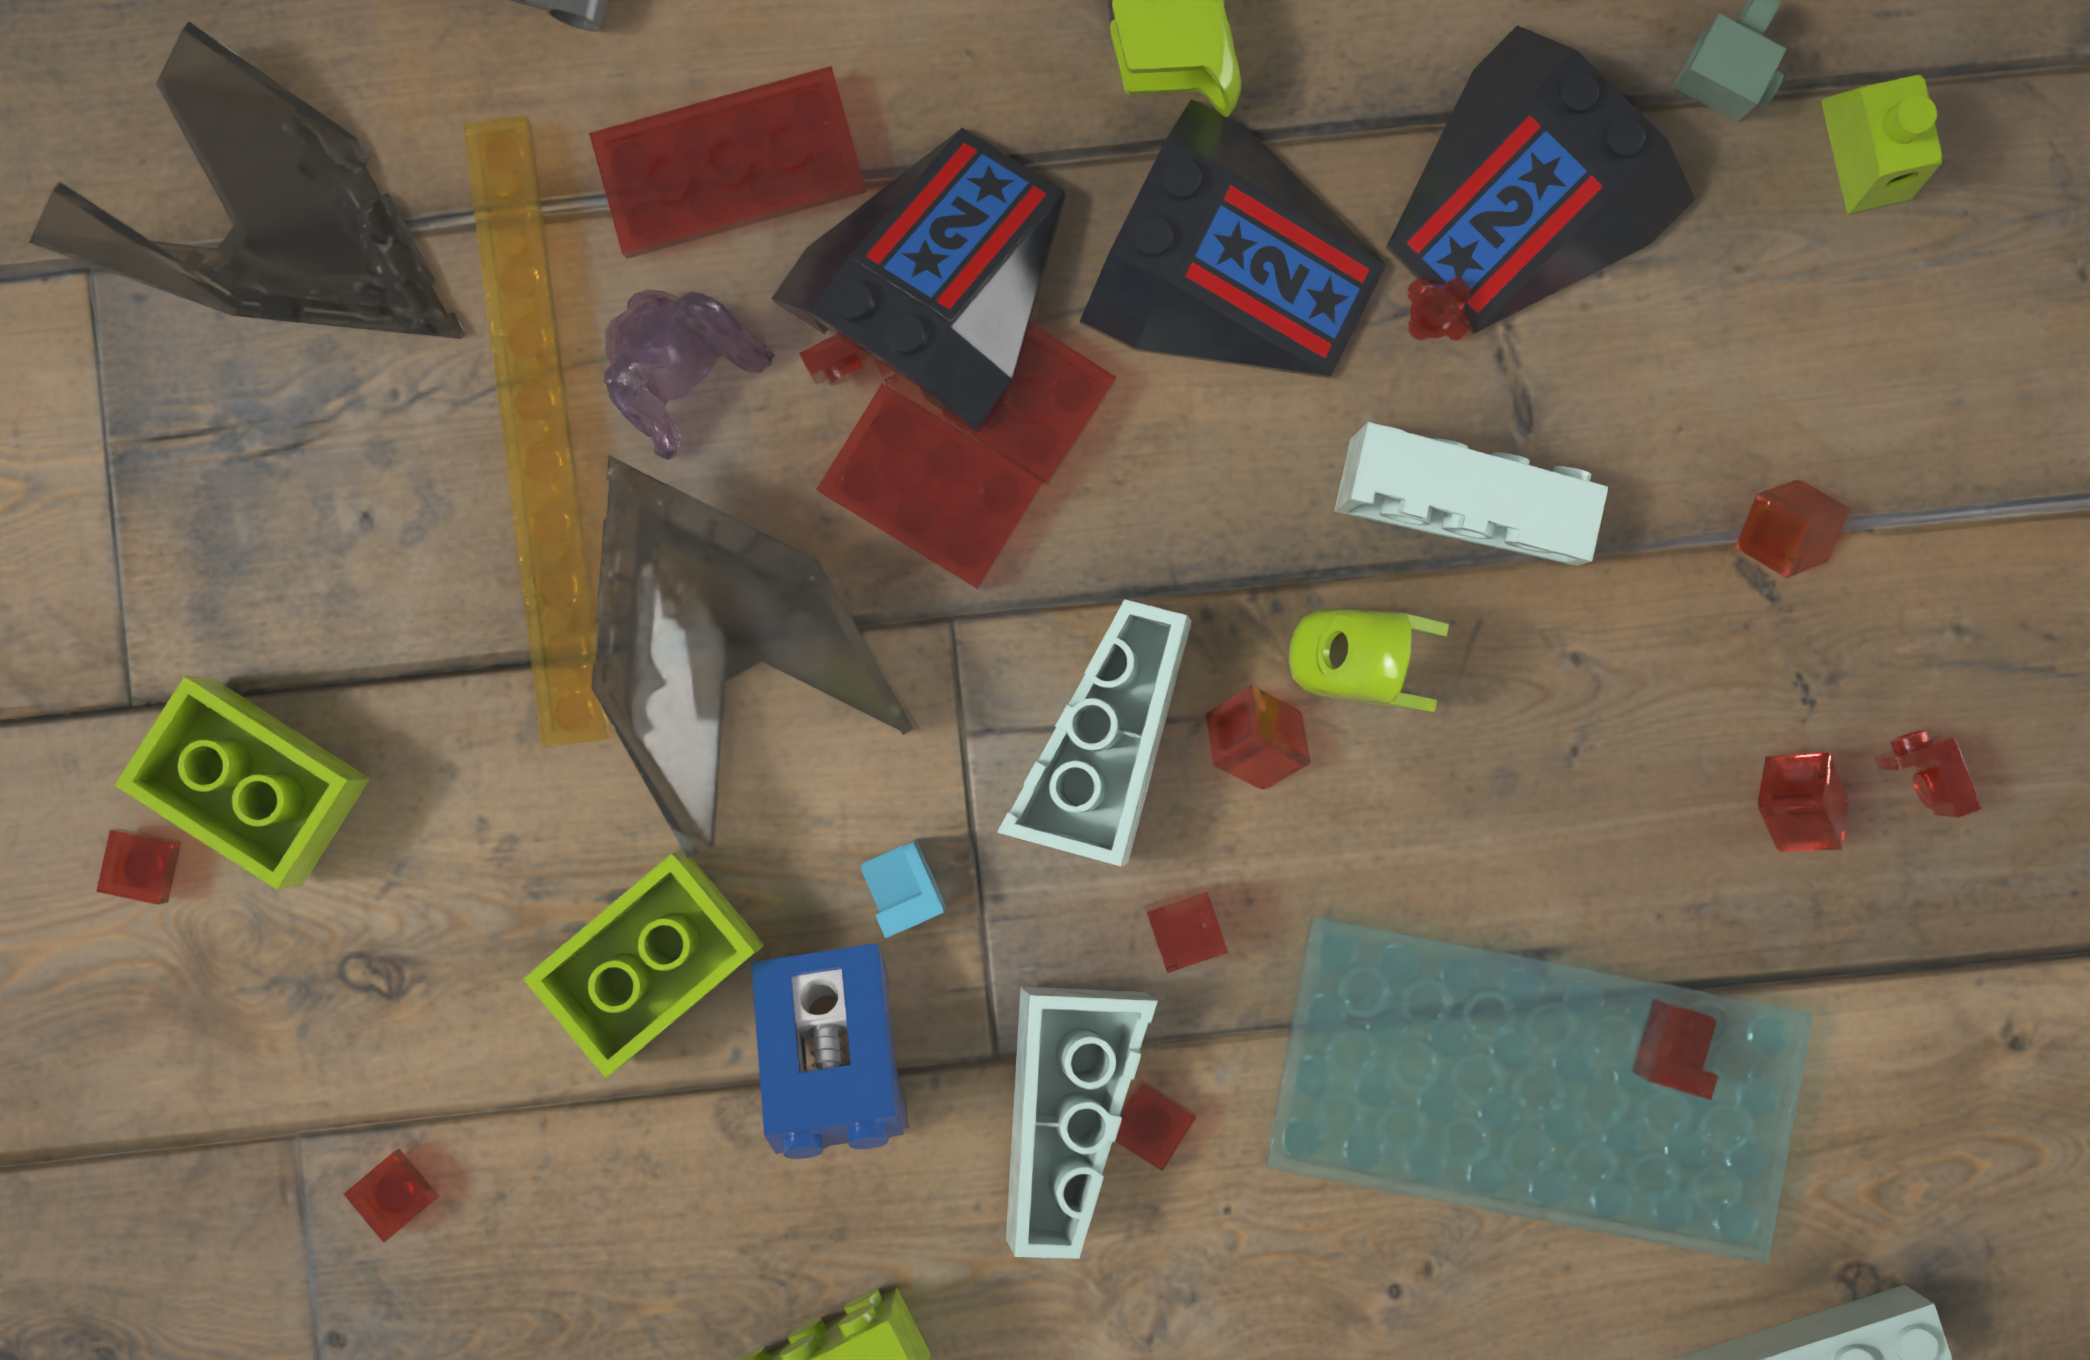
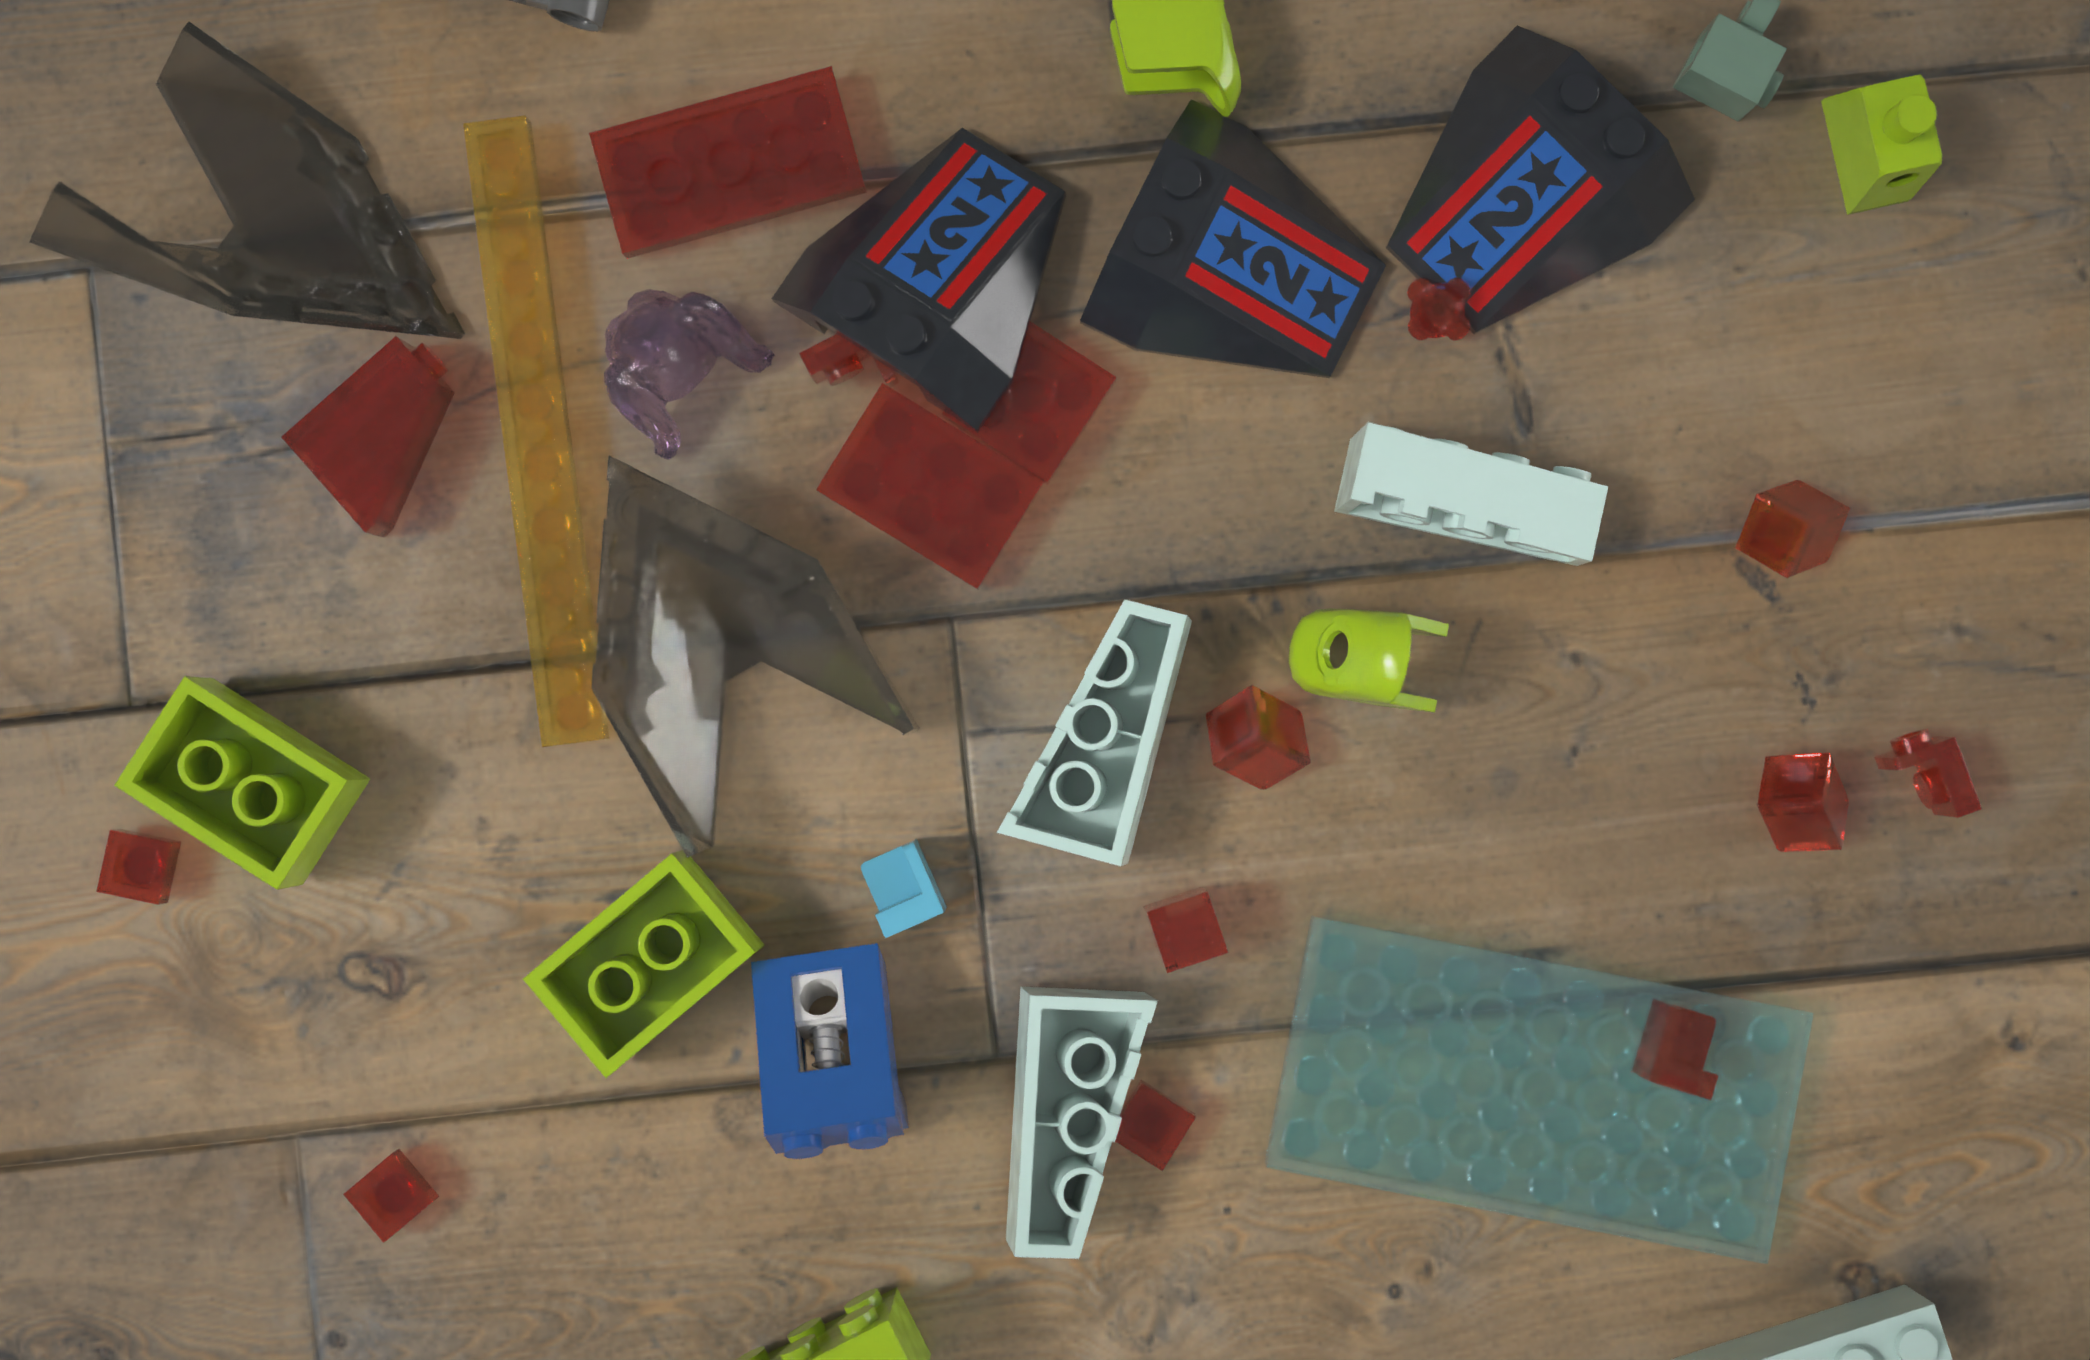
none -> clear red slope [281,336,455,538]

